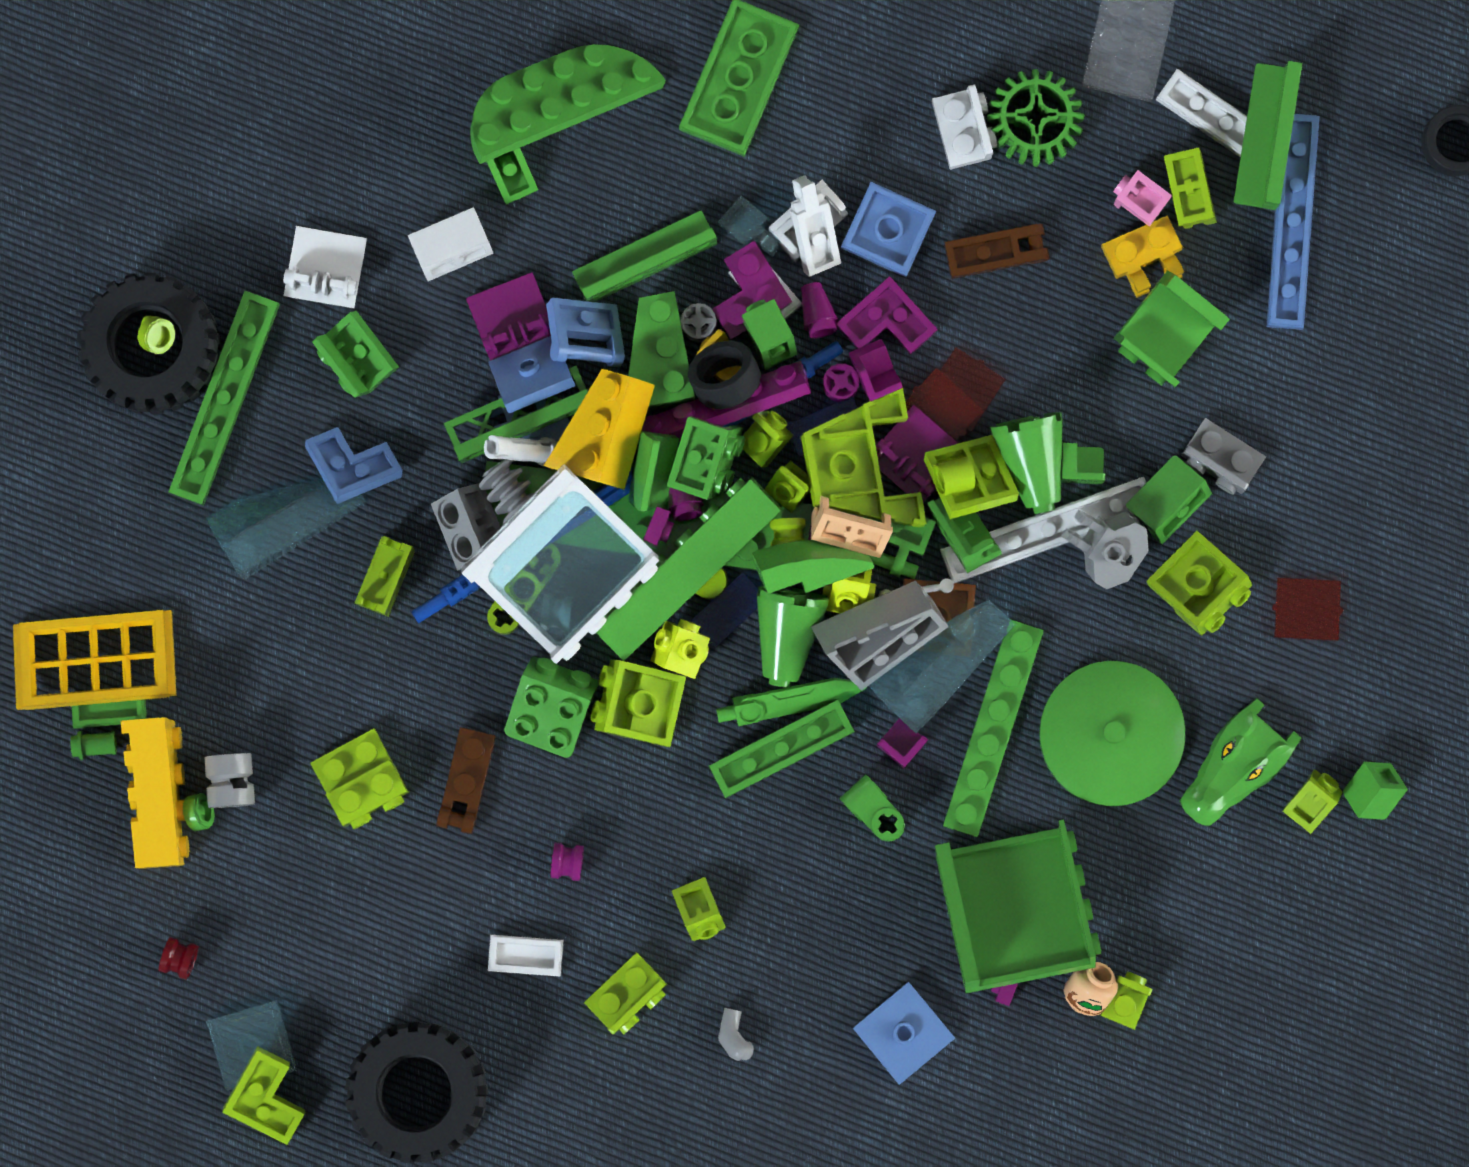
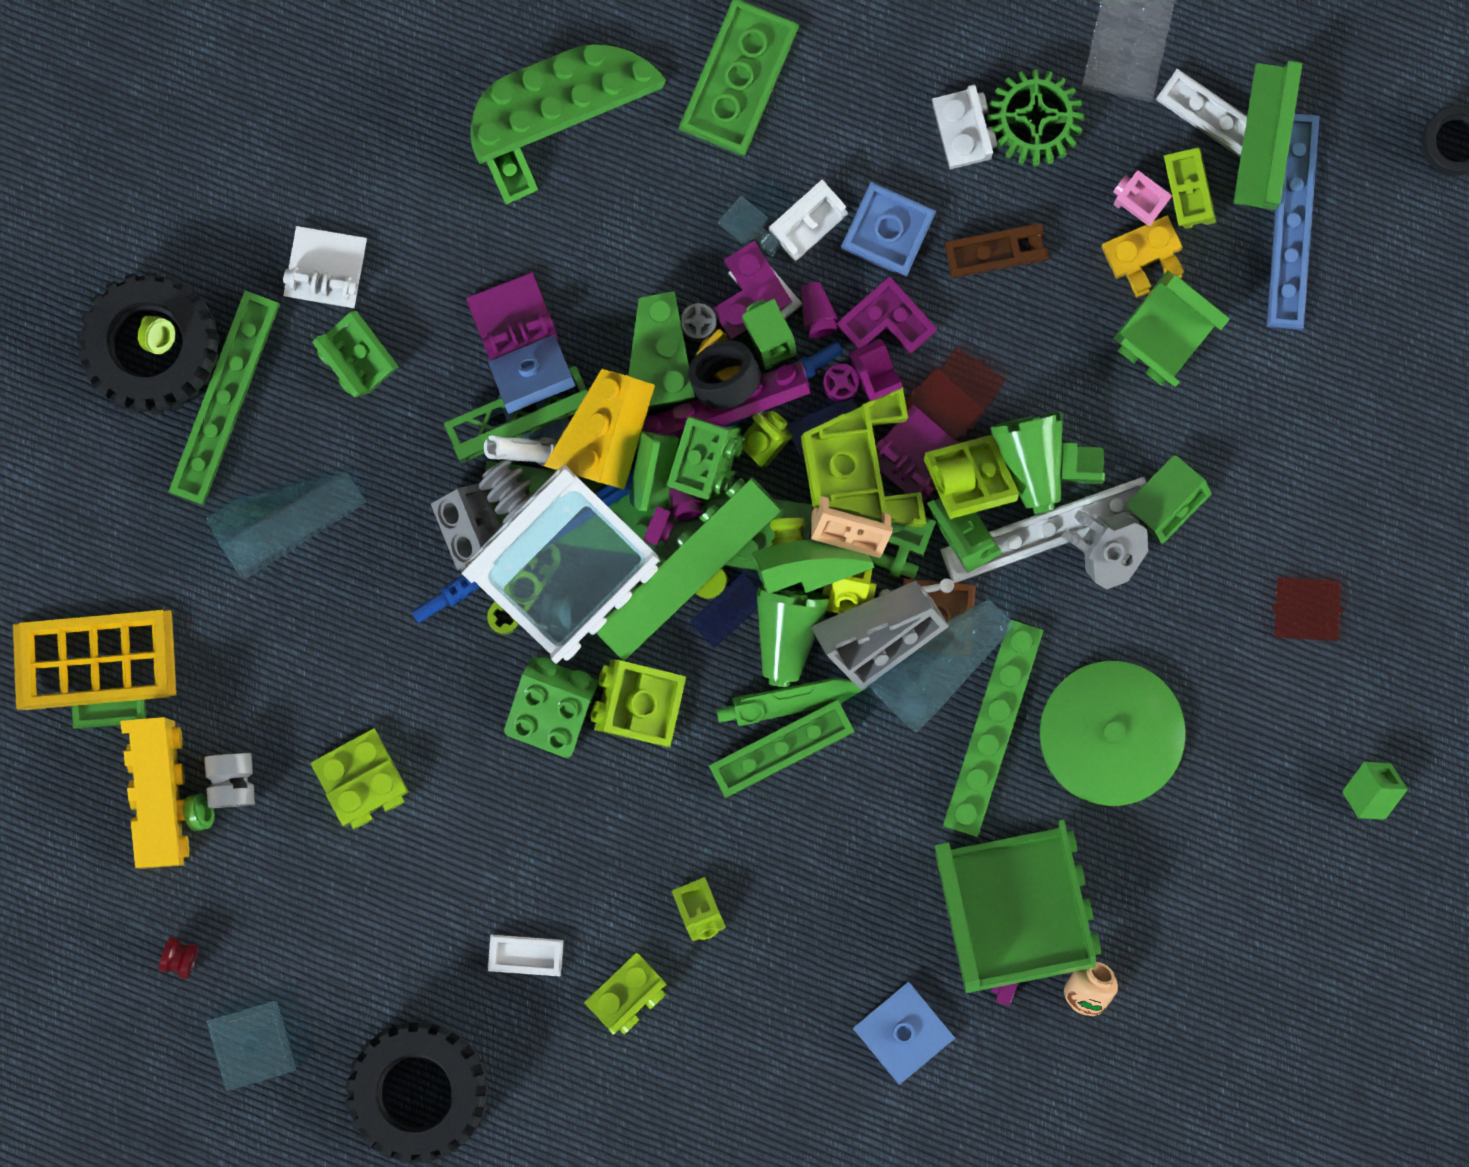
bright green pin [70,731,117,760] -> none
lime plate [222,1046,305,1145] -> none
medium blue plate [305,427,403,504] -> none
lime hinge [355,536,415,617] -> none
white hinge [408,207,494,281] -> none
reddish brown plate [436,727,496,835] -> none
medium blue plate [546,298,625,368] -> none
magenta wheel [551,842,584,881] -> none
bright green fence [572,210,717,302] -> none
neon yellow brick [650,619,710,679] -> none
light grey arm [718,1008,754,1061] -> none
lime bracket [764,461,811,513] -> none
white hinge [791,175,841,277] -> none
bright green piece [839,774,905,842] -> none
magenta panel [876,718,928,769] -> none
lime bracket [1100,971,1153,1030] -> none
lime plate [1146,531,1252,636] -> none
bright green animal [1180,698,1302,826] -> none
light grey bracket [1181,418,1266,495] -> none
lime bracket [1282,769,1342,834] -> none

